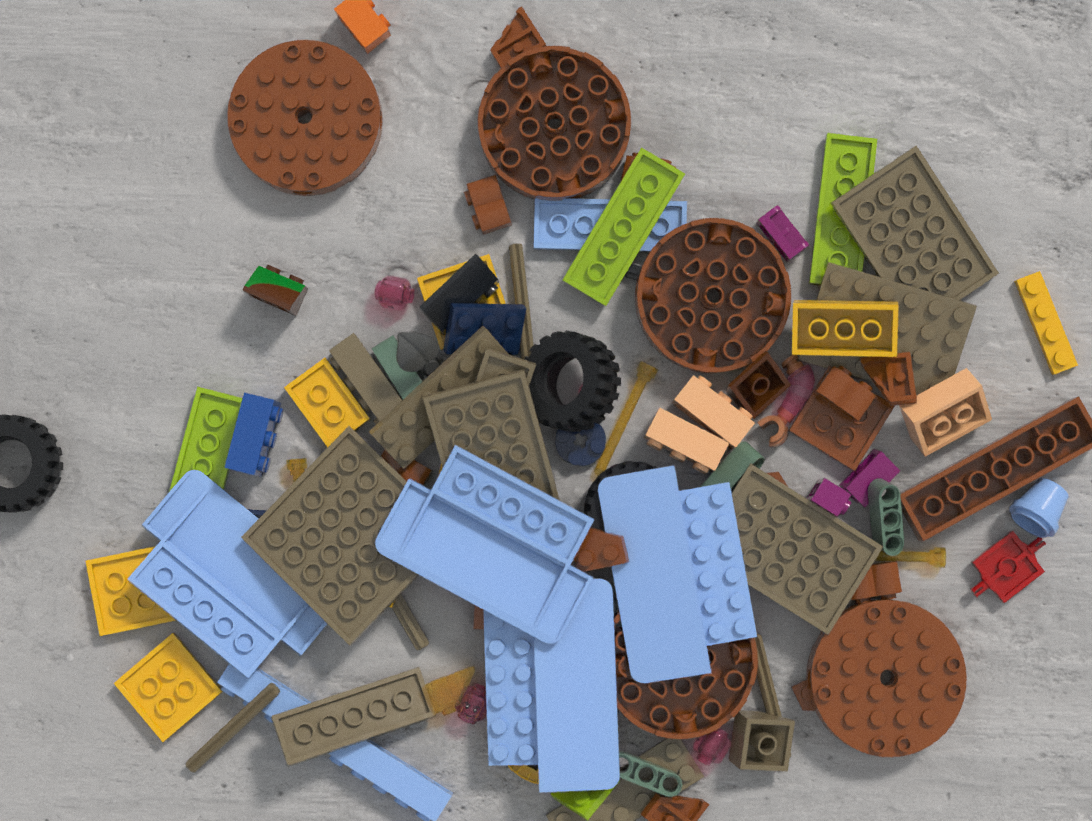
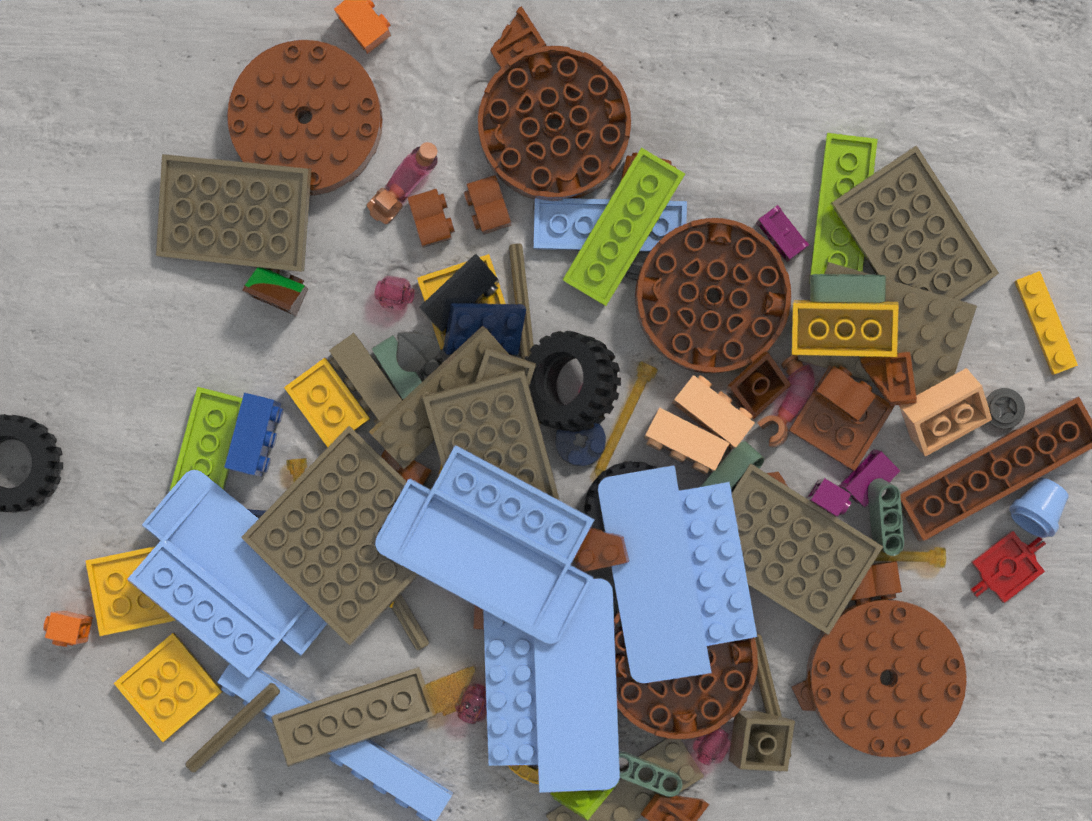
none -> orange brick [43,610,93,647]
none -> dark tan plate [156,154,311,272]
none -> piece [366,142,438,224]
none -> dark orange brick [407,189,455,248]
none -> sand green beam [810,274,886,303]
none -> dark grey gear [986,388,1025,429]

